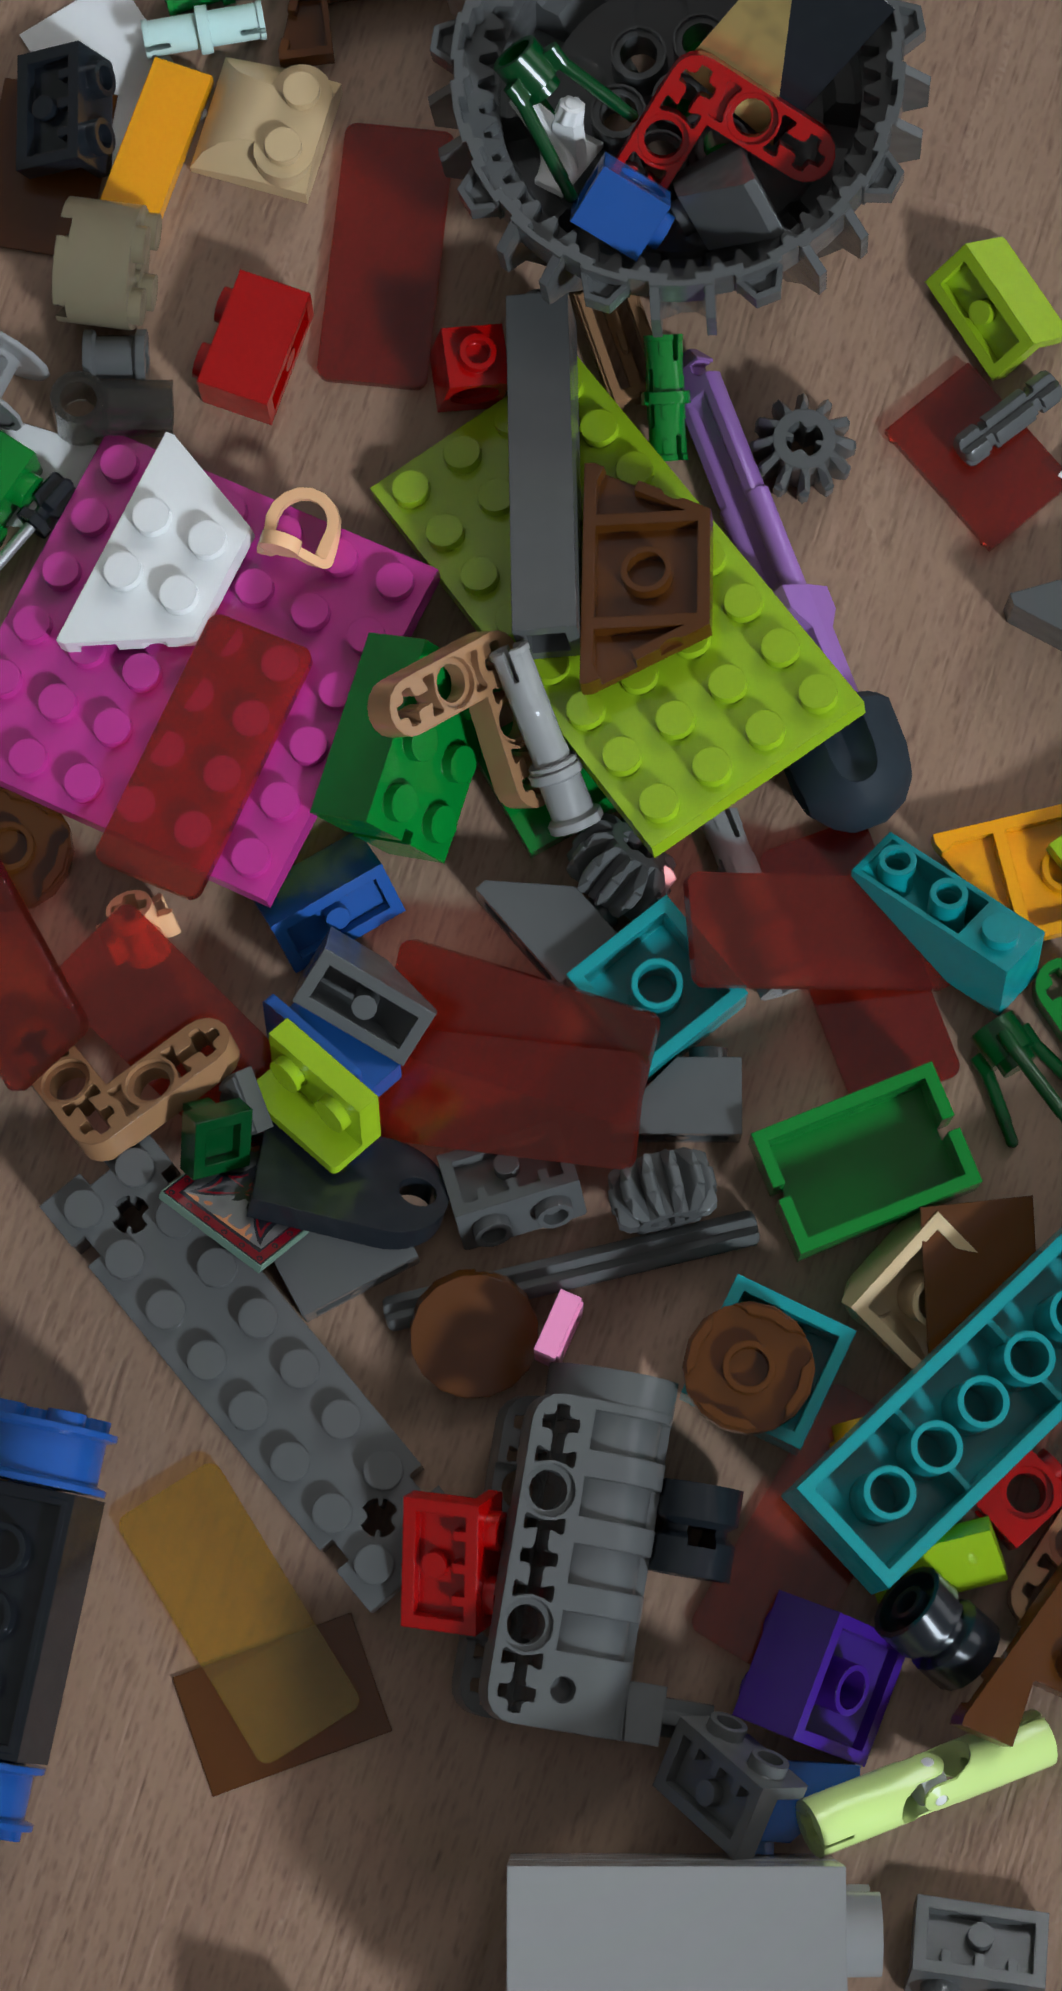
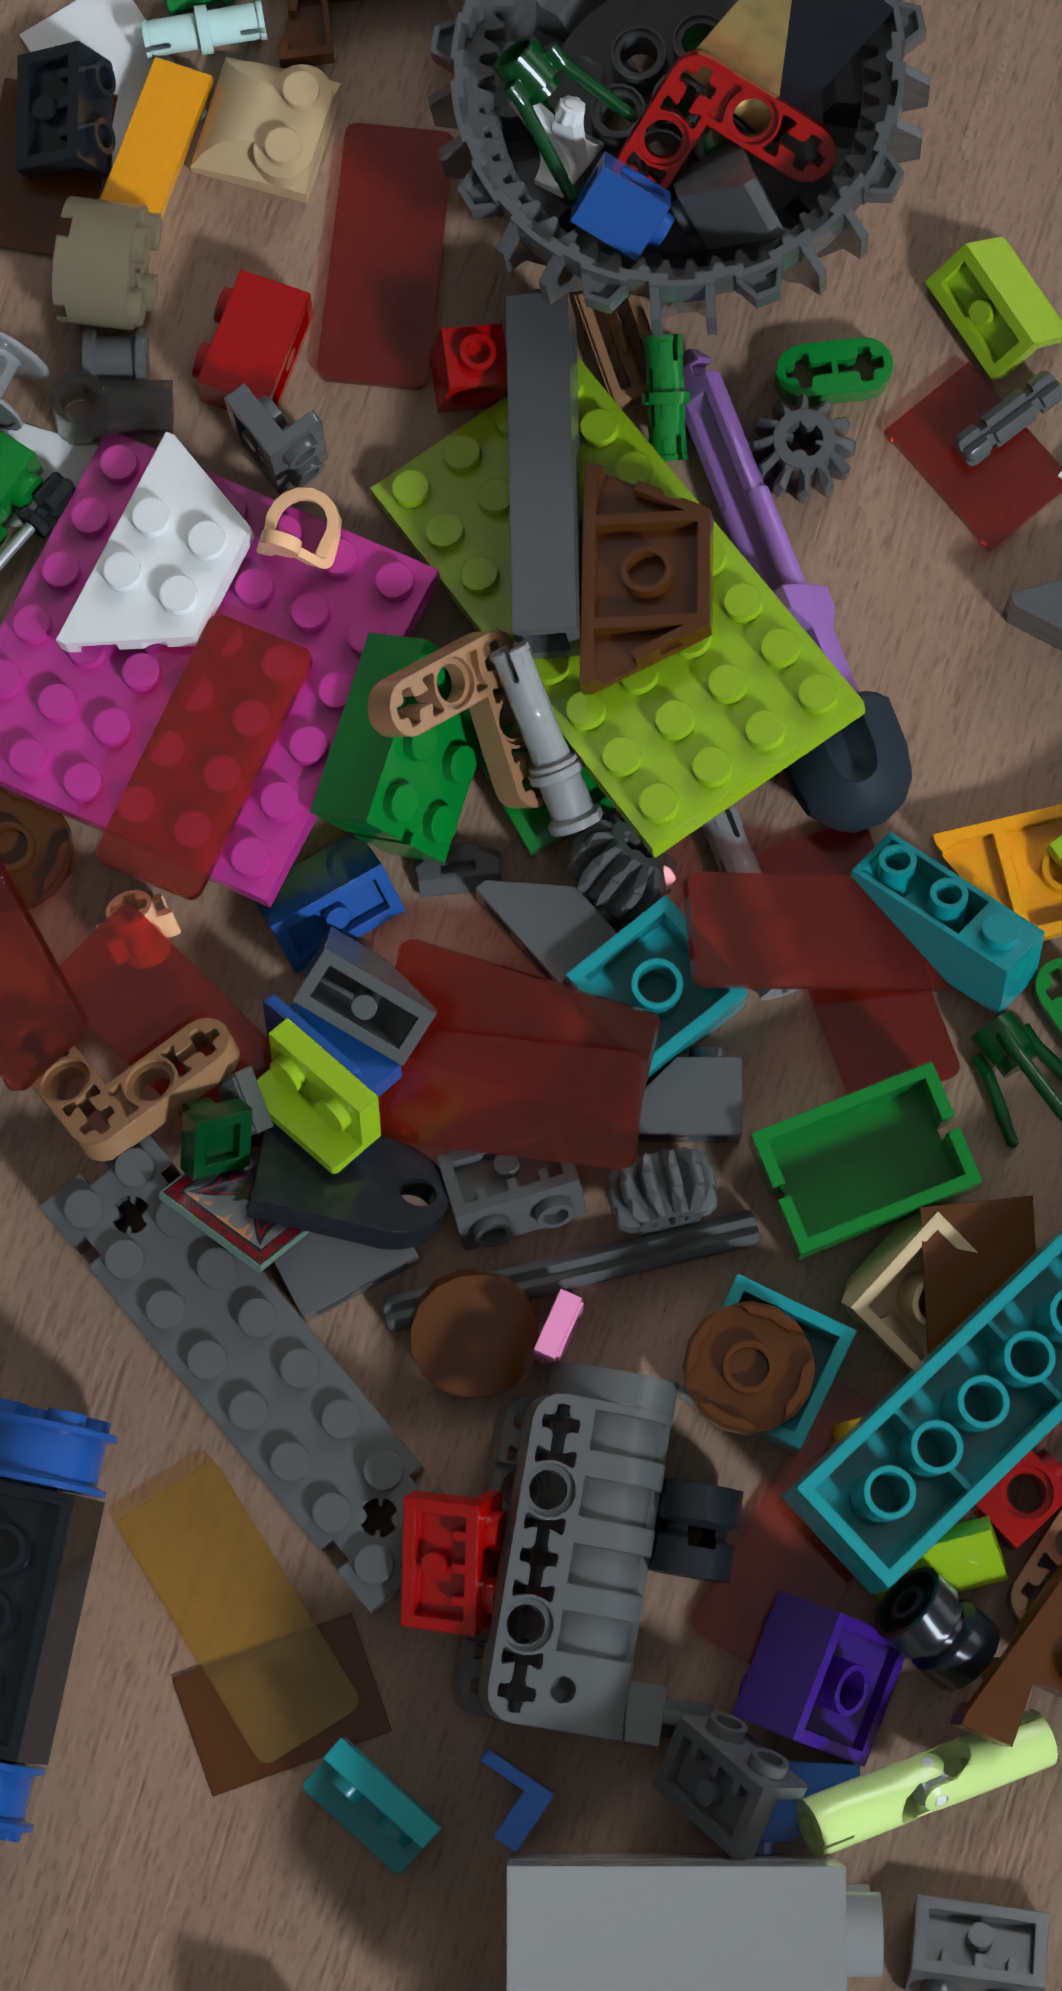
none -> dark grey bracket [224,383,328,495]
none -> teal bracket [303,1737,443,1874]
none -> dark grey piece [414,842,501,898]
none -> blue panel [480,1746,554,1852]
none -> green beam [775,337,893,407]

